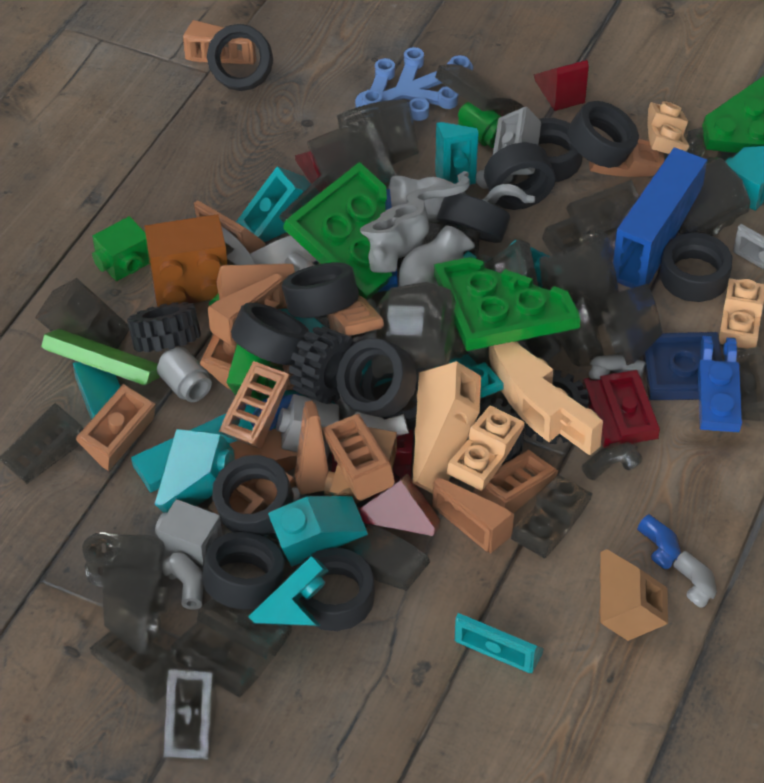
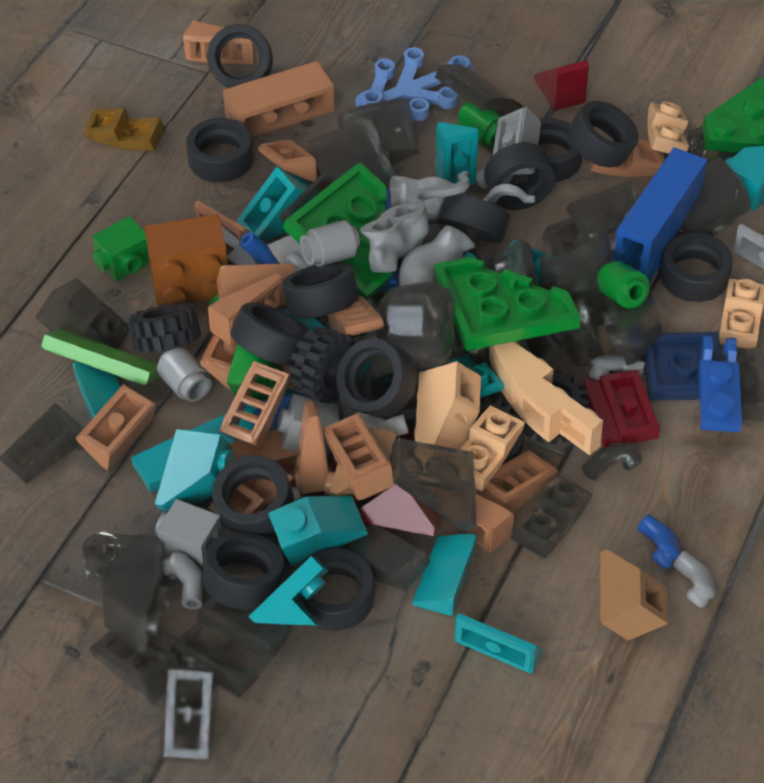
none -> pearl gold slope [83,108,164,151]
none -> black tyre [186,118,253,182]
none -> nougat brick [223,61,335,137]
none -> blue arm [239,232,280,264]
none -> nougat slope [258,140,317,183]
none -> light grey brick [300,220,360,267]
none -> clear smoke wing [392,438,477,531]
none -> teal slope [412,533,478,616]
none -> green brick [597,261,650,309]

